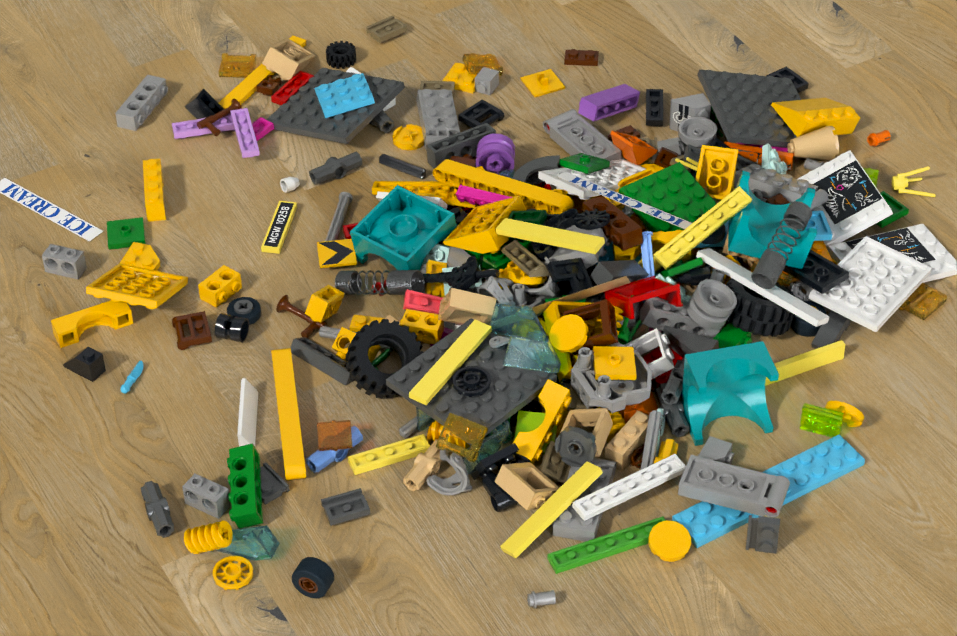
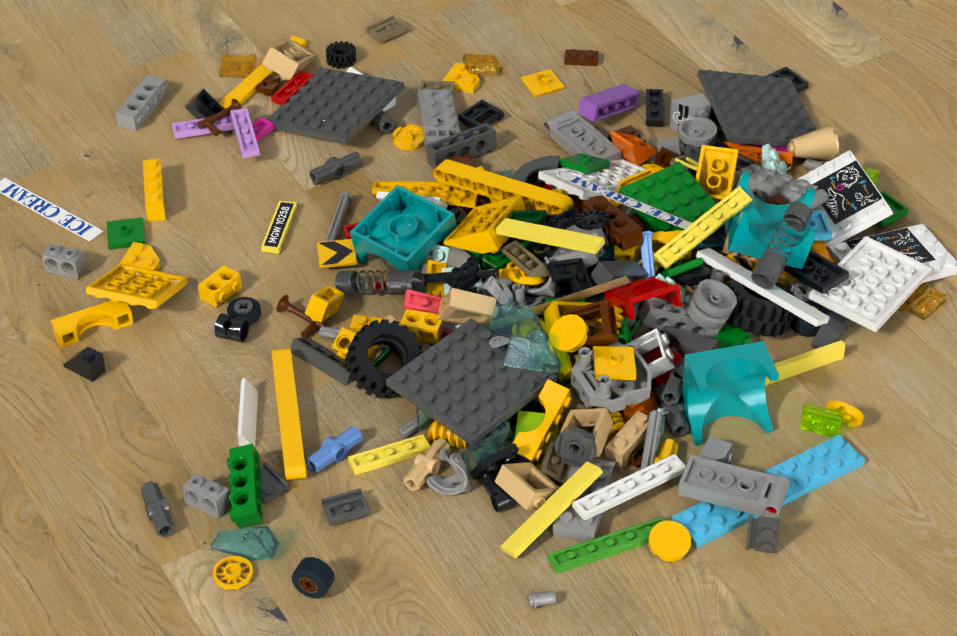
medium azure piece [120,361,143,394] -> none
reddish brown plate [172,311,212,350] -> none
yellow piece [184,520,233,554] -> none
white hose [280,177,300,193] -> none
medium azure plate [314,73,375,118] -> none
clear orange piece [317,420,352,451] -> none
black axle [379,154,426,179] -> none
light yellow tile [409,320,492,405] -> none
clear yellow plate [436,413,488,463] -> none
black wheel [453,366,491,397] -> none
dark pink piece [456,185,512,206] -> none
light grey brick [475,67,499,96] -> none
medium lavender wheel [476,134,515,177] -> none
yellow slope [771,98,860,137] -> none
orange pin [867,130,891,147] -> none
light yellow plant [892,166,936,197] -> none

